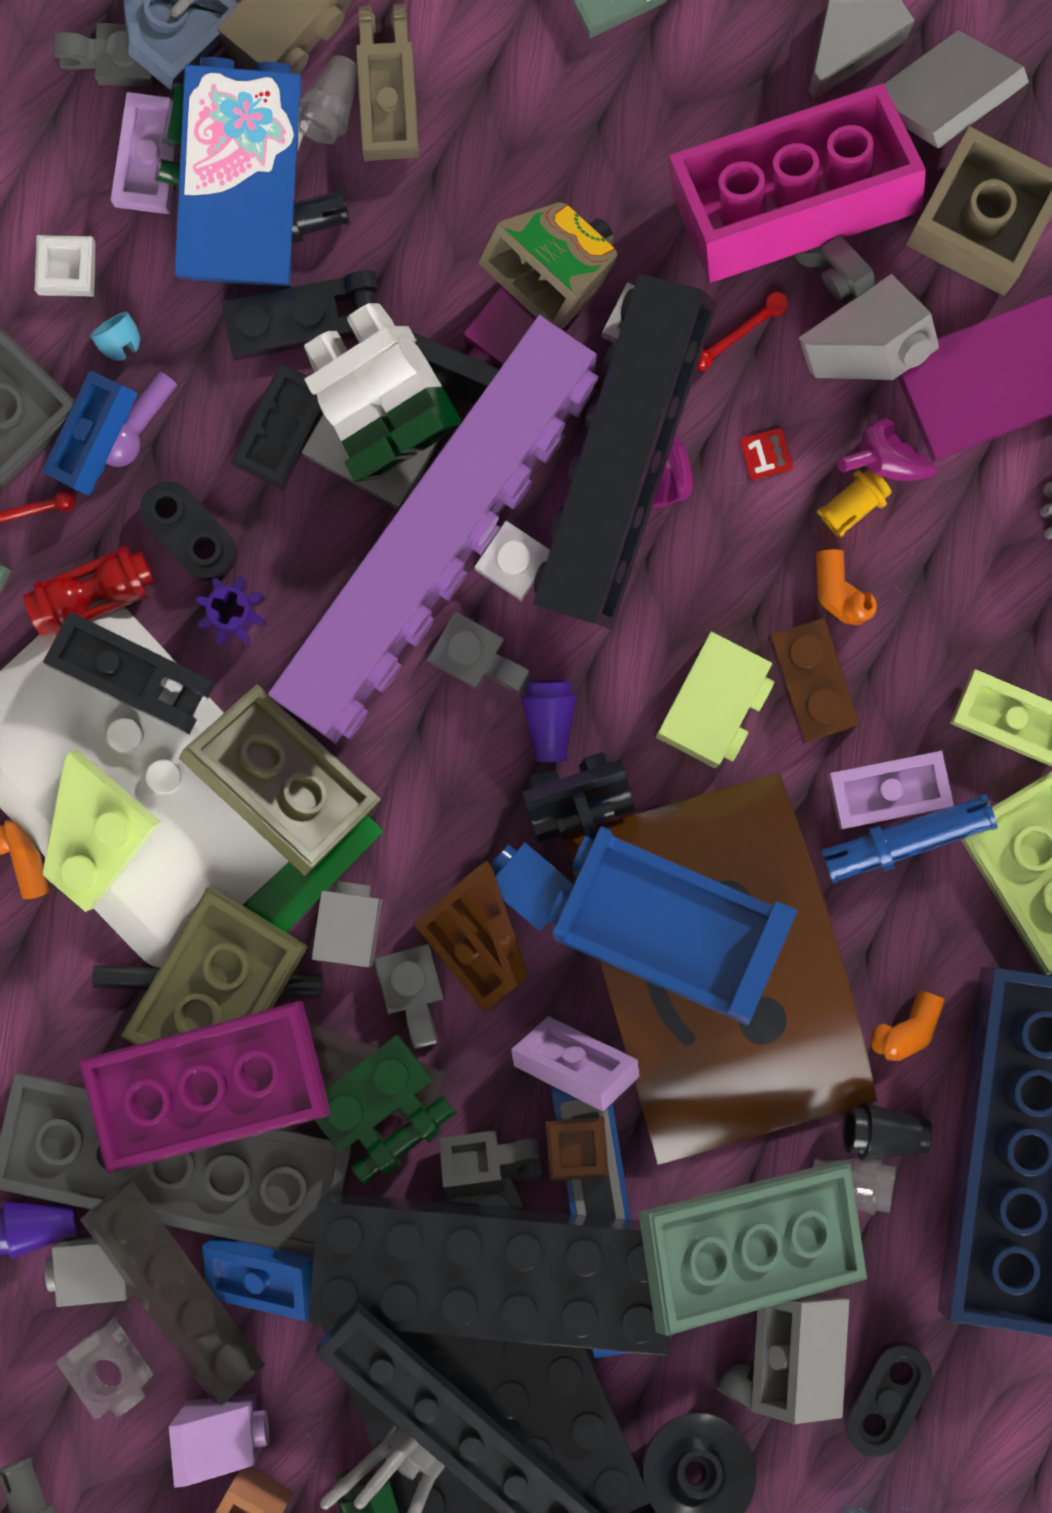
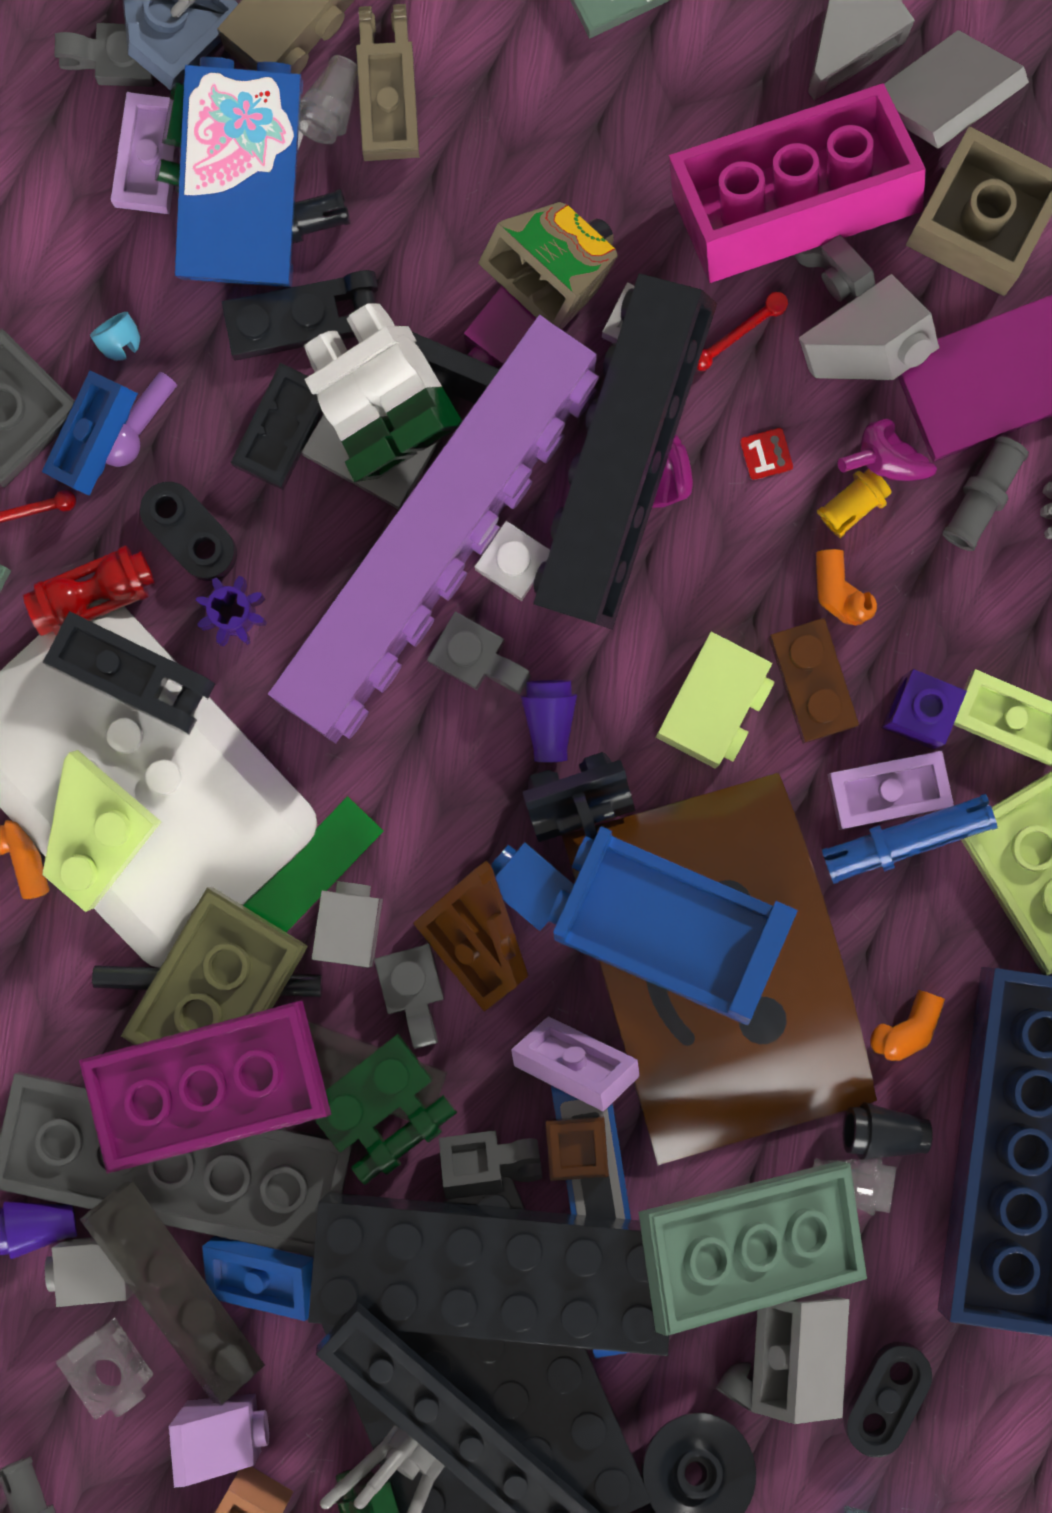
white tile [34,235,96,297] -> none
olive tile [179,685,381,876] -> none
none -> dark purple brick [881,669,967,749]
none -> dark grey pin [943,436,1029,551]

